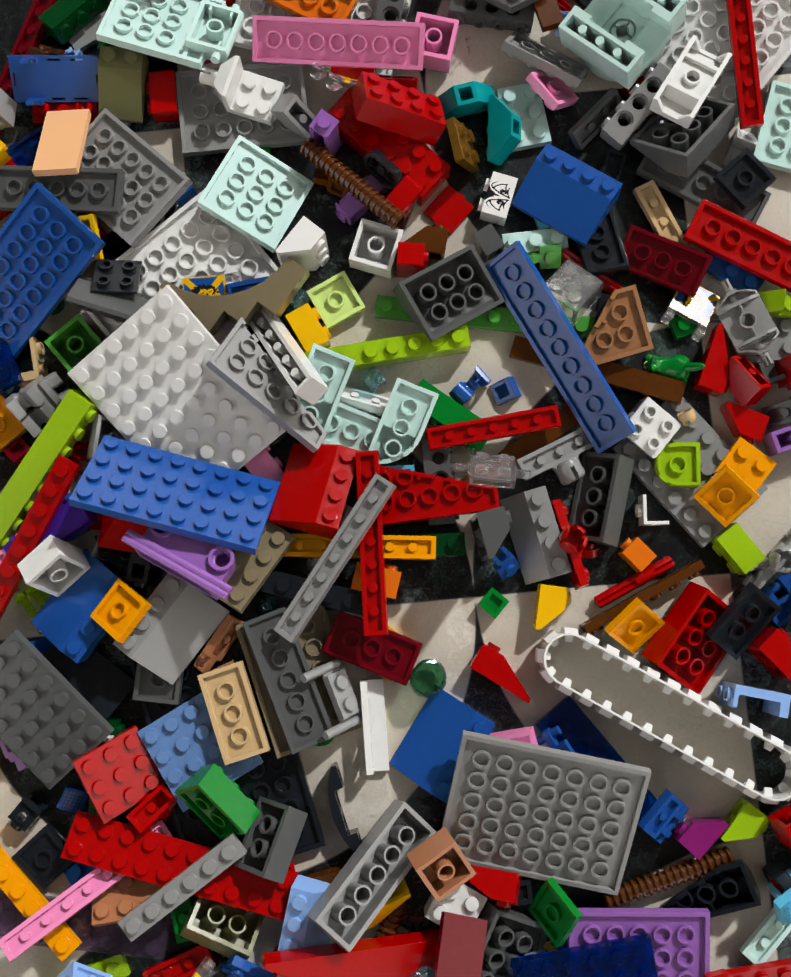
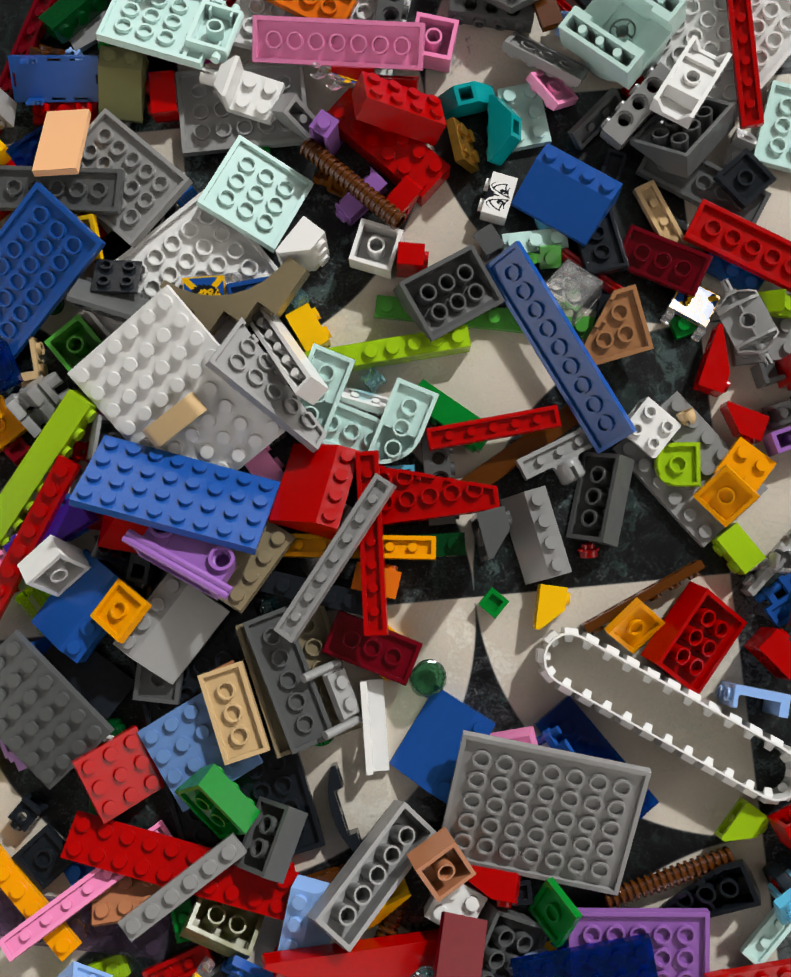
blue slope [57,783,89,813] -> none
red slope [126,783,177,835] -> none
nougat hinge [194,613,244,673] -> none
yellowish green plate [306,271,366,330] -> none
black plate [363,150,403,189] -> none
reddish brown slope [405,224,449,260] -> none
red piece [424,185,475,236] -> none
blue leg [449,365,491,406] -> none
clear plate [454,451,531,489] -> none
red slope [469,642,531,703] -> none
blue slope [489,376,522,406] -> none
blue plate [492,546,520,581] -> none
reddish brown tile [509,335,686,405] -> none
red plate [551,499,590,590] -> none
red axle [594,556,675,608] -> none
orange brick [617,537,657,572] -> none
white bracket [635,494,669,526] -> none
blue plate [637,788,689,844] -> none
green animal [644,354,705,383] -> none
magenta slope [672,817,729,860] -> none
black plate [705,582,781,660] -> none
red slope [729,355,773,407] -> none
none -> tan beam [142,391,207,449]

